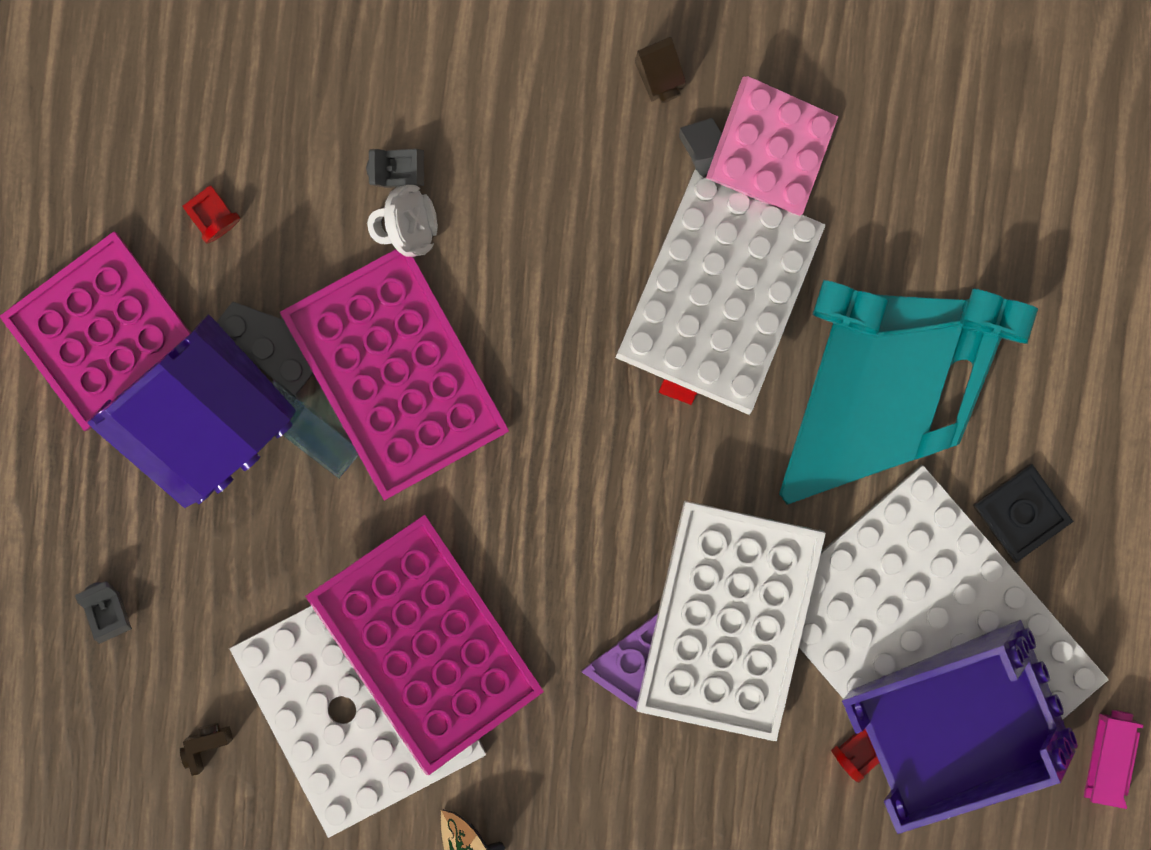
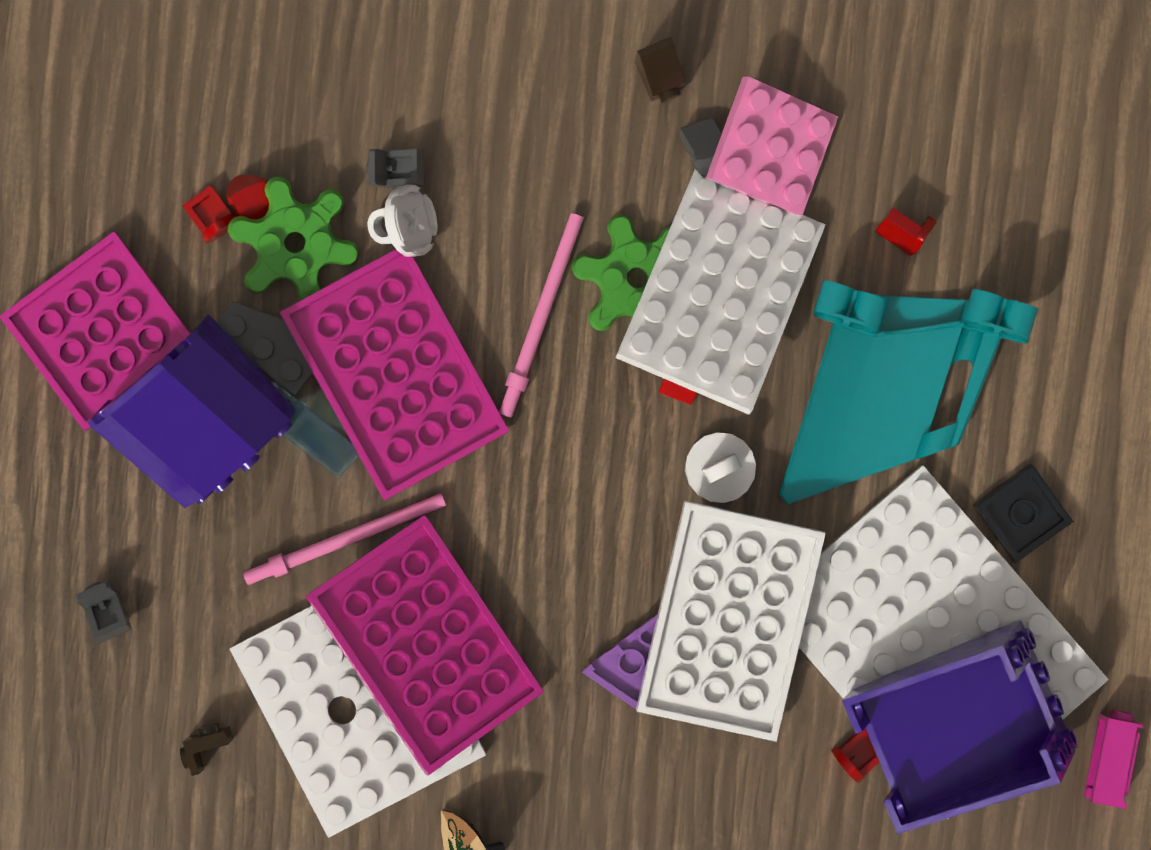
none -> red tile [226,175,269,219]
none -> bright green plate [228,176,359,301]
none -> bright pink bar [243,493,447,585]
none -> bright pink bar [499,213,584,418]
none -> bright green plate [572,214,671,331]
none -> white tile [685,432,756,503]
none -> red tile [875,208,937,256]

